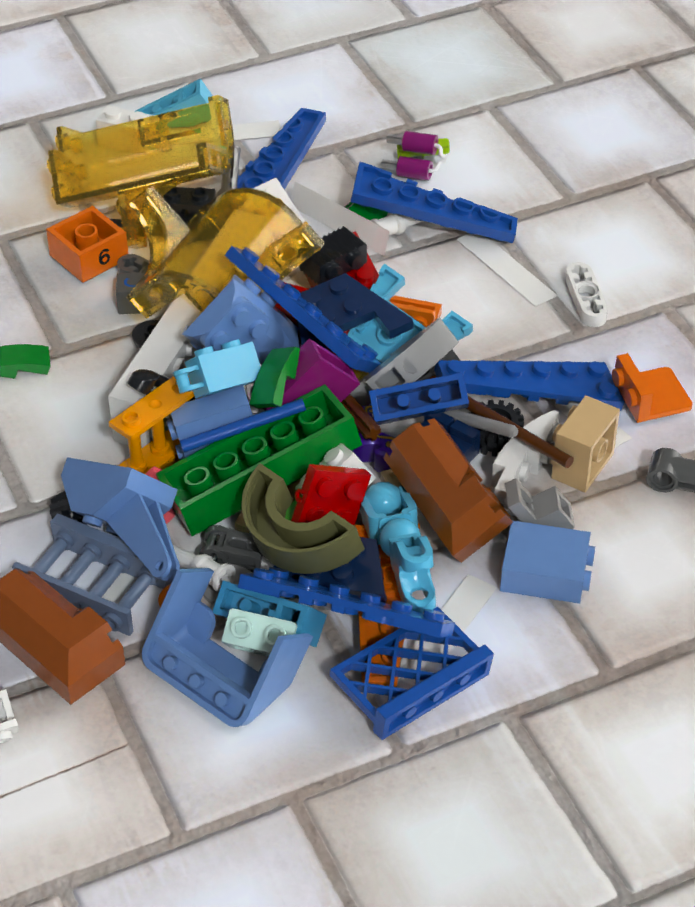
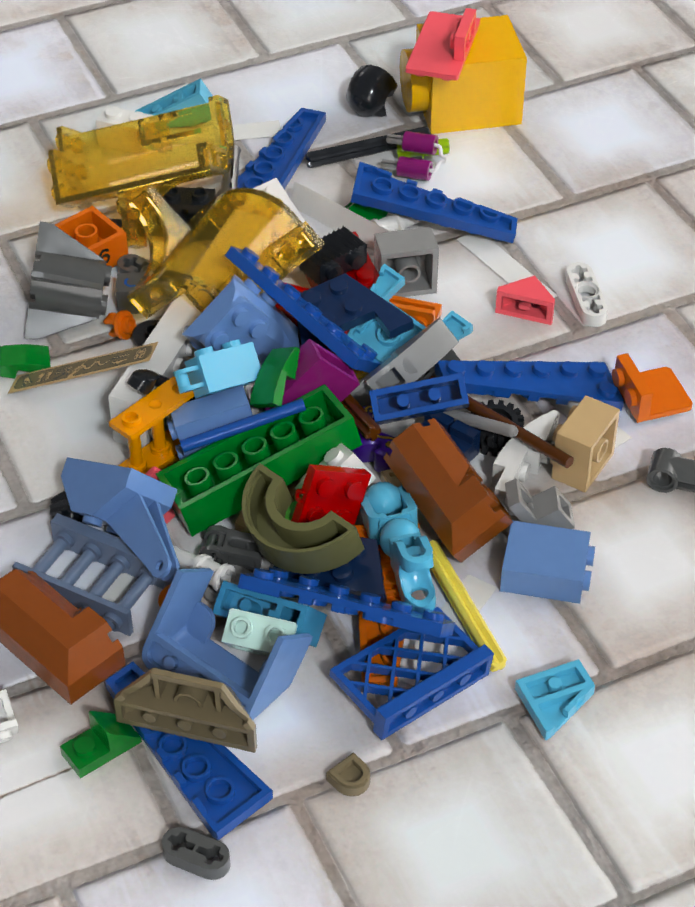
none -> sticker [8,342,158,394]
none -> dark grey brick [24,221,112,340]
none -> green slope [60,711,142,778]
none -> orange plate [103,310,136,340]
none -> blue wing [105,662,273,840]
none -> dark tan wedge [114,668,257,753]
none -> dark grey beam [162,827,231,880]
none -> black axle [306,126,431,168]
none -> dark tan tile [326,752,370,796]
none -> black piece [346,65,398,117]
none -> light grey brick [374,227,439,297]
none -> yellow container [399,15,527,134]
none -> coral bracket [405,8,480,81]
none -> light yellow axle [430,540,507,672]
none -> coral slope [495,275,555,325]
none -> medium azure wing [515,659,595,740]

